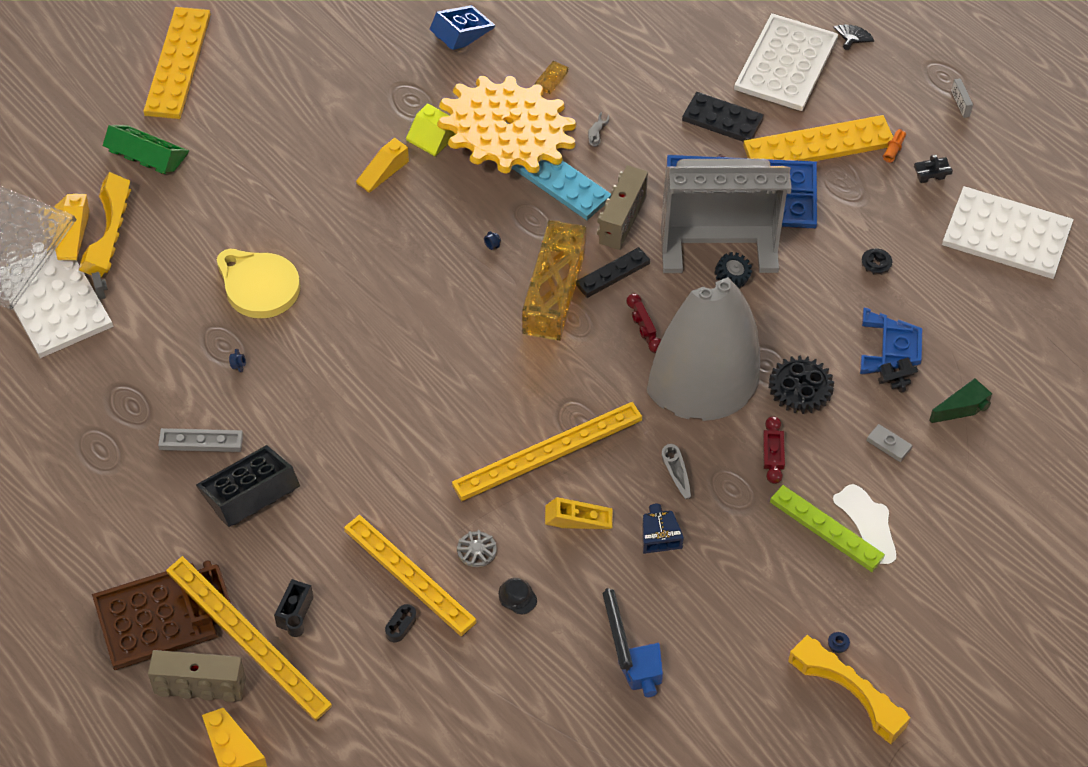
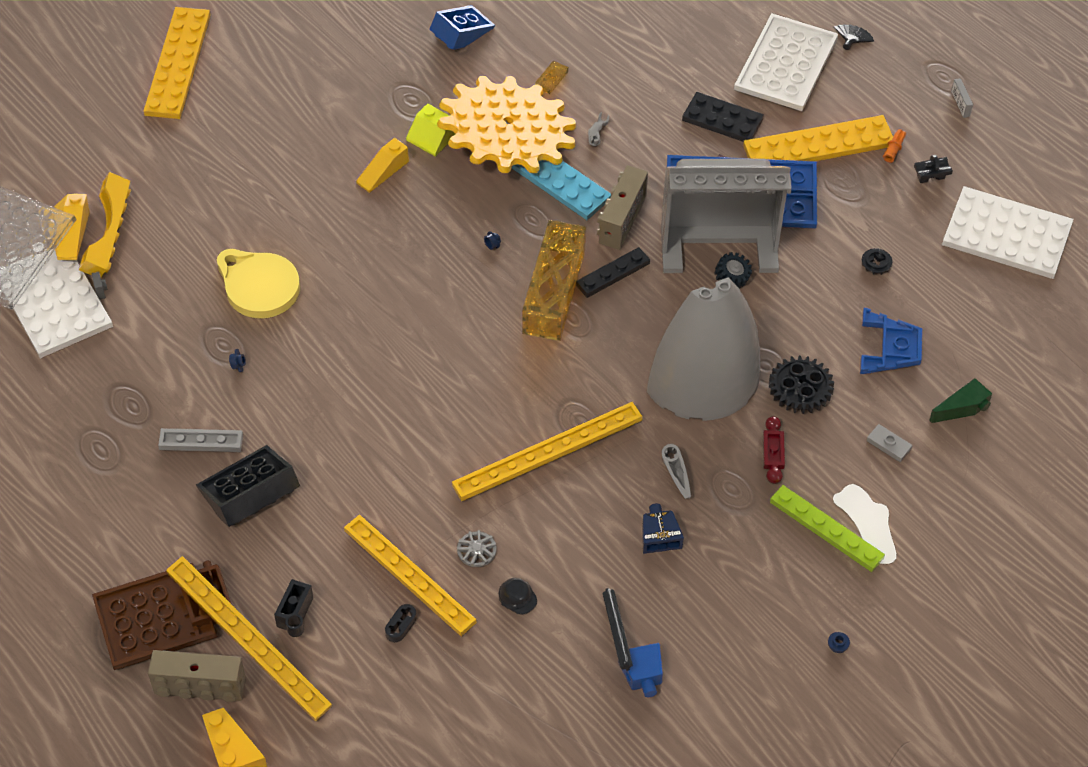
green slope [102,125,189,174] -> none
yellow slope [545,497,612,529] -> none
dark red plate [626,293,661,353] -> none
yellow arch [788,635,911,744] -> none
black hips [878,358,918,393] -> none

